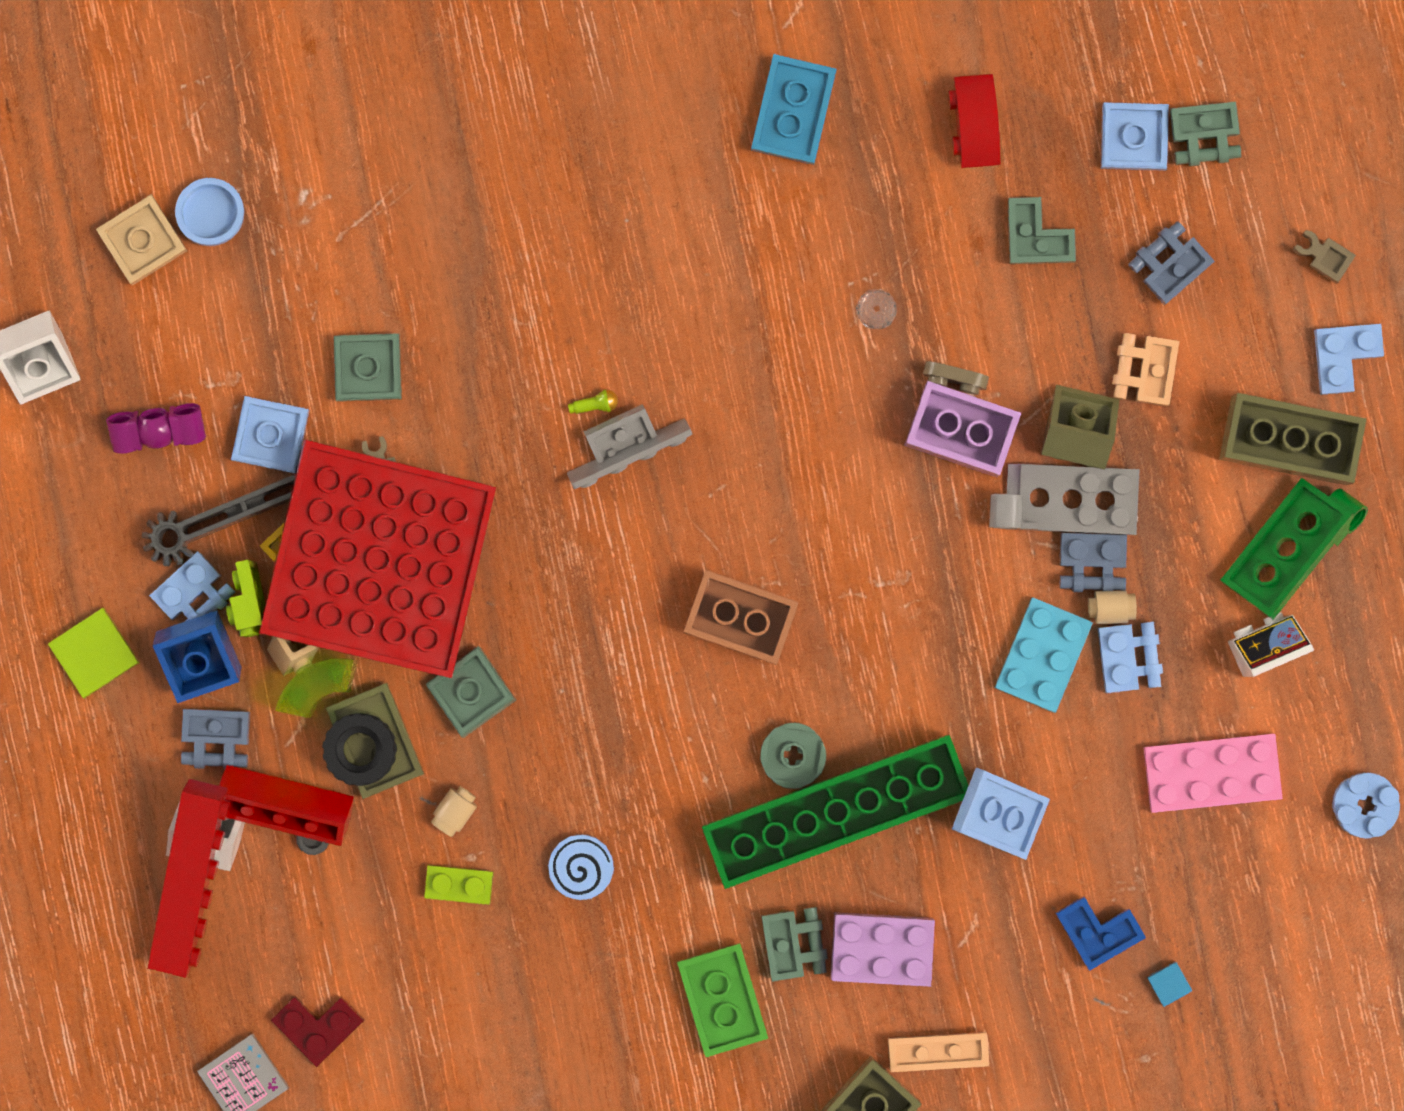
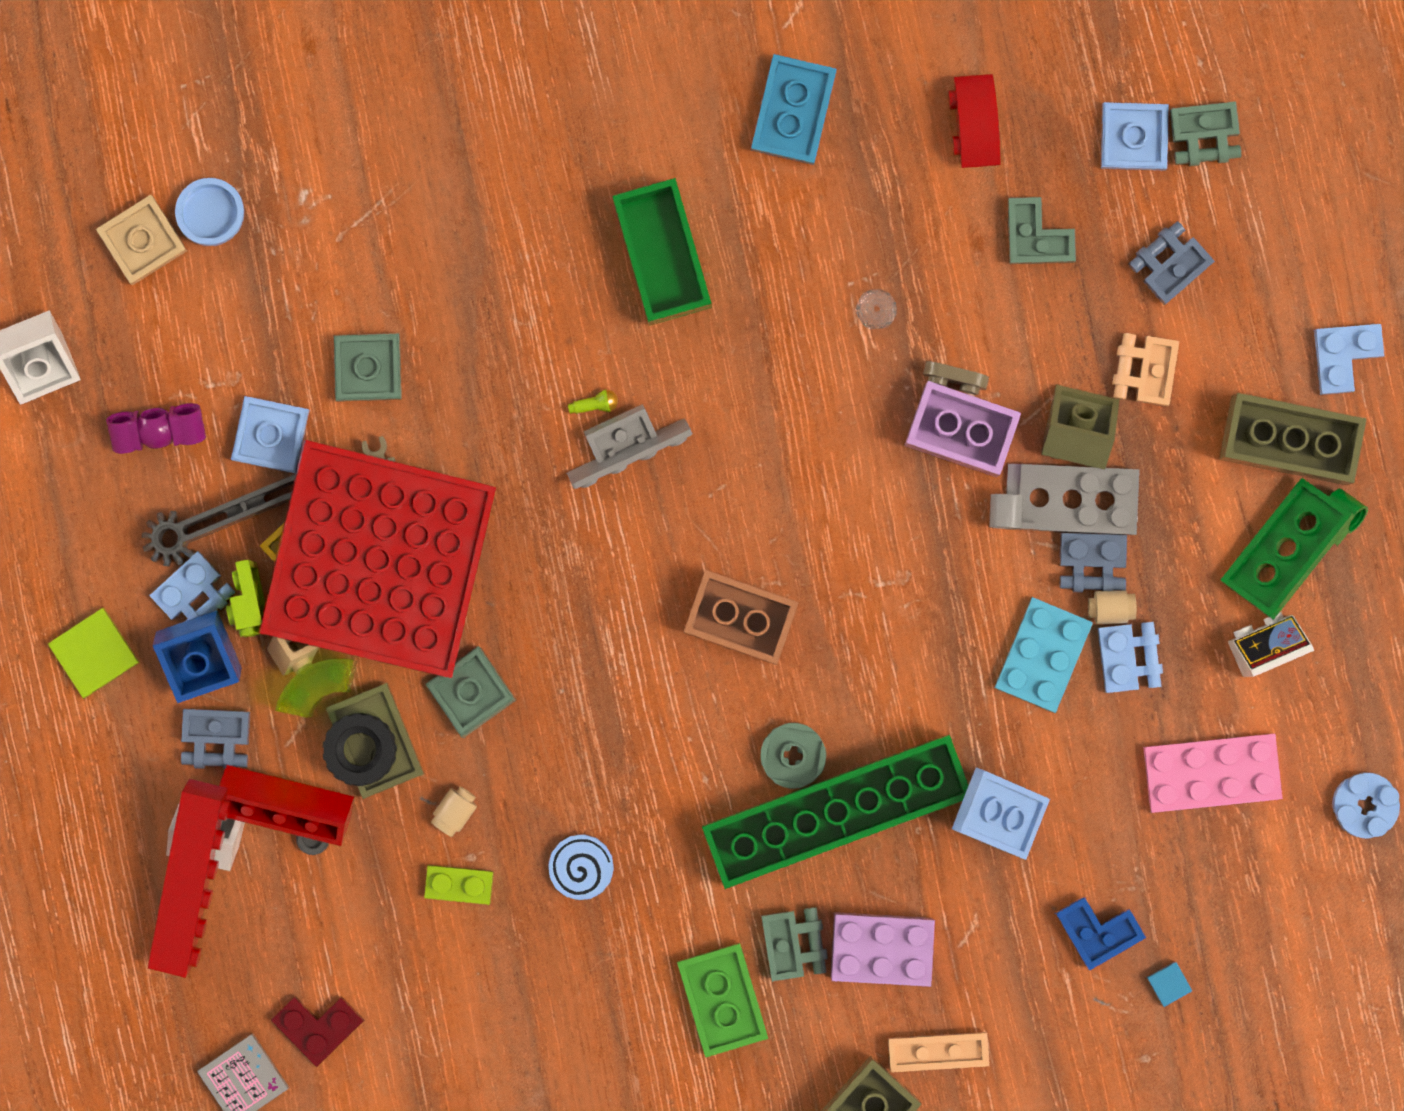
dark tan plate [1293,230,1356,284] -> none
none -> green piece [612,178,712,326]

